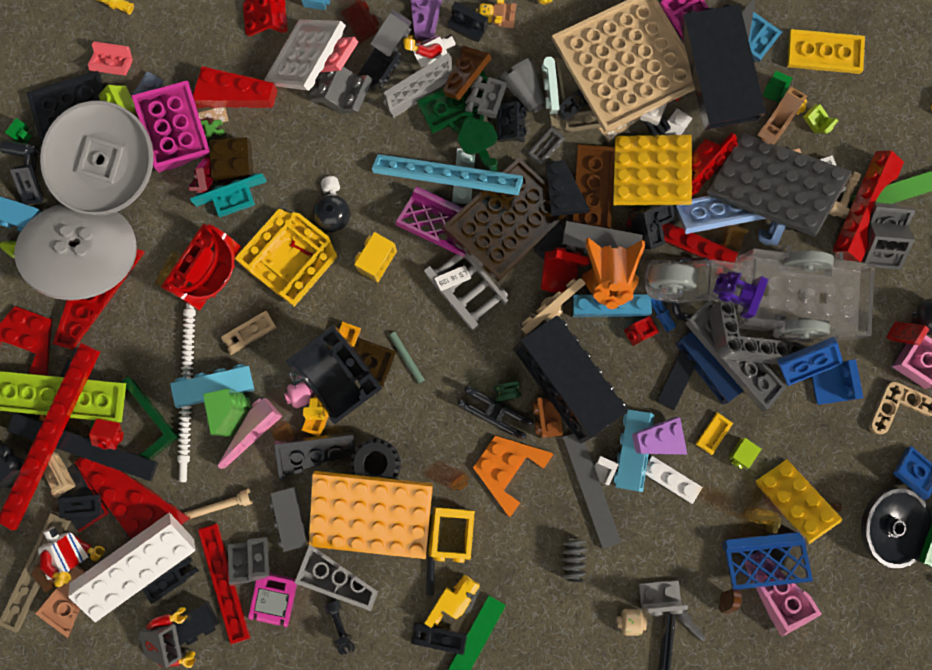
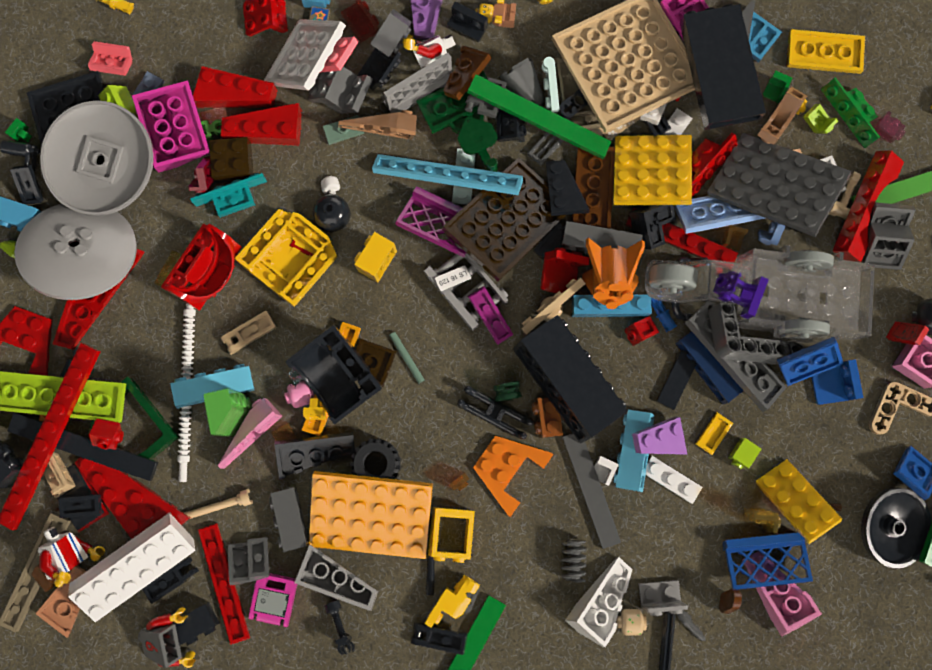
none -> red wedge [221,103,302,146]
none -> tile [309,6,330,20]
none -> sand green plate [323,115,364,145]
none -> medium nougat wedge [338,110,417,140]
none -> green tile [467,75,611,159]
none -> magenta tile [467,286,513,345]
none -> white wedge [565,557,632,647]
none -> green bracket [821,77,880,149]
none -> clear pink brick [874,111,906,143]

